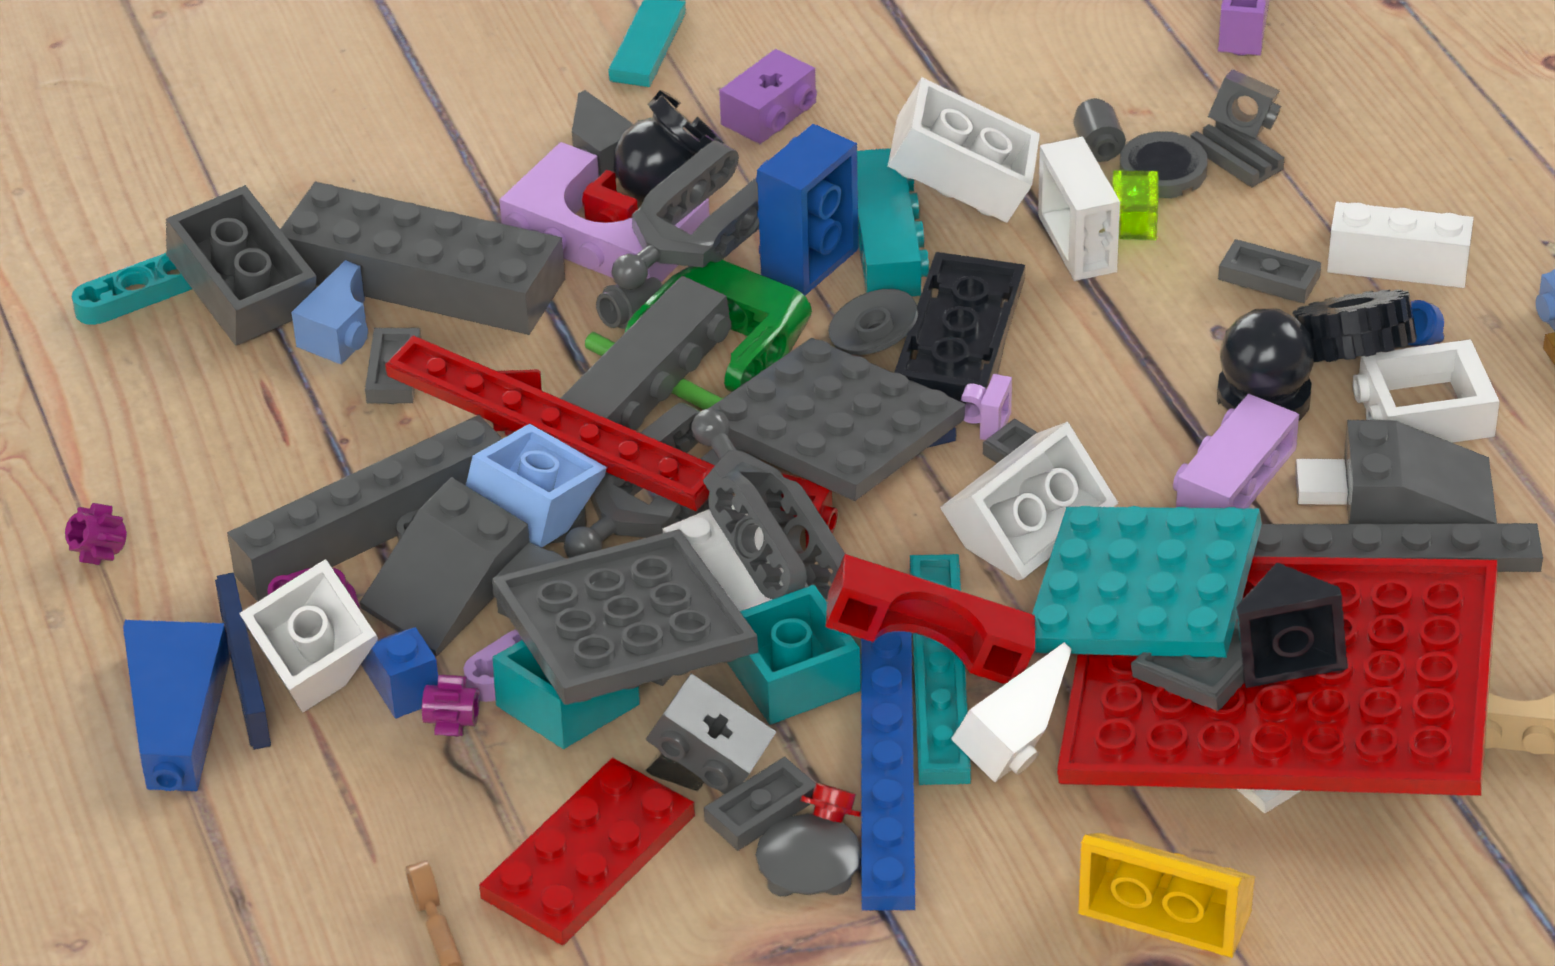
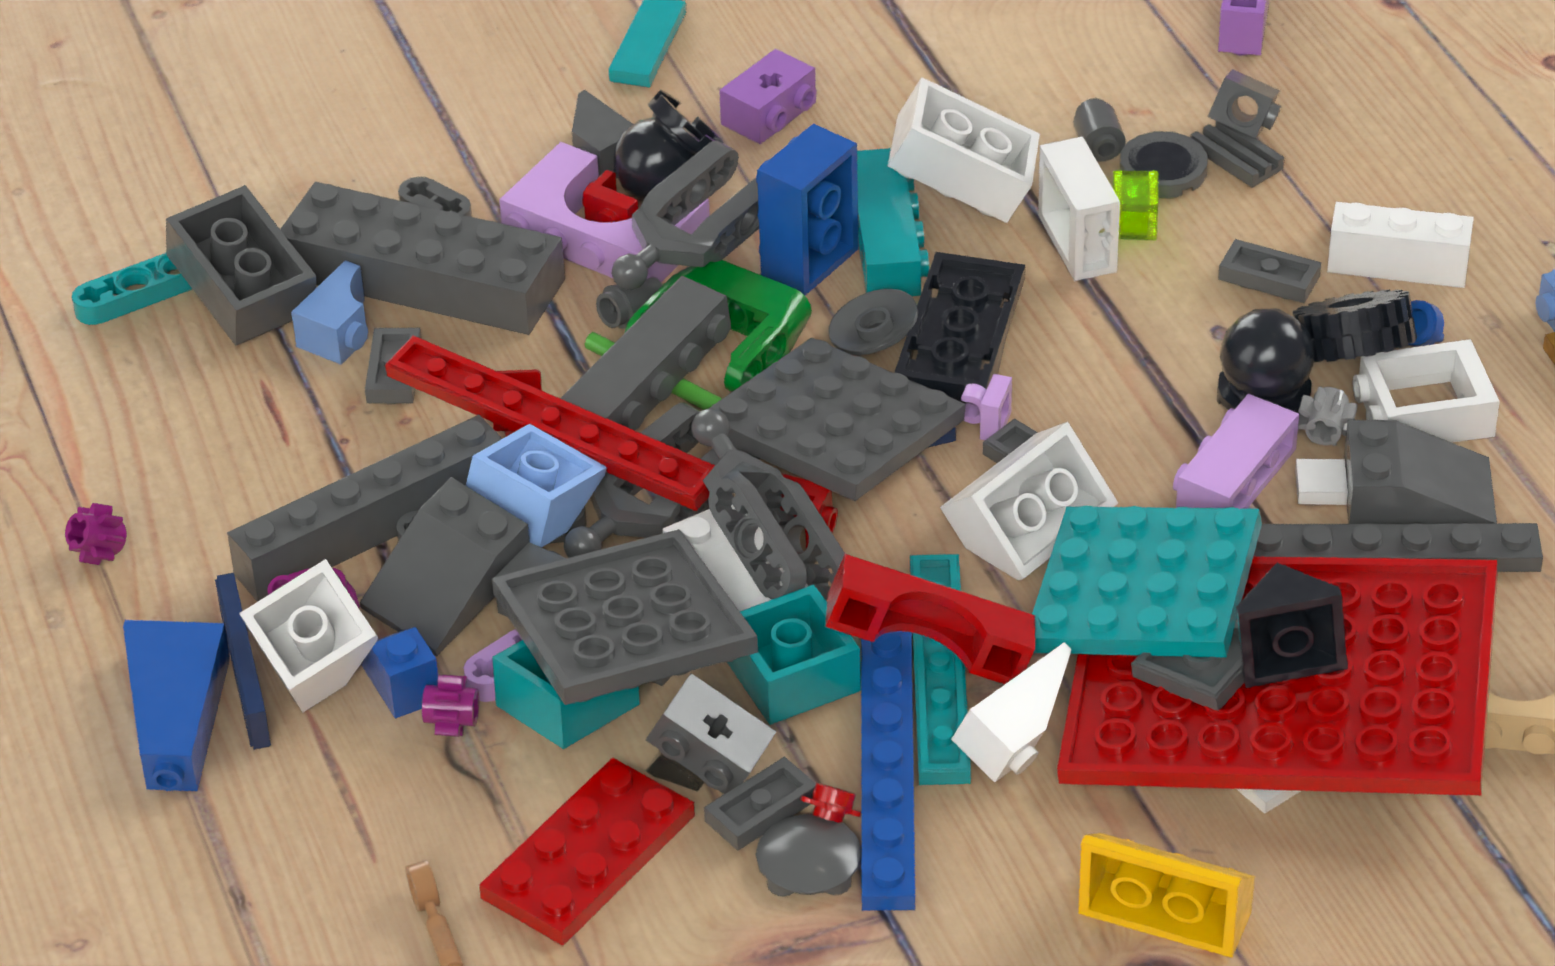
none -> dark grey beam [398,177,472,217]
none -> light grey gear [1298,386,1358,446]

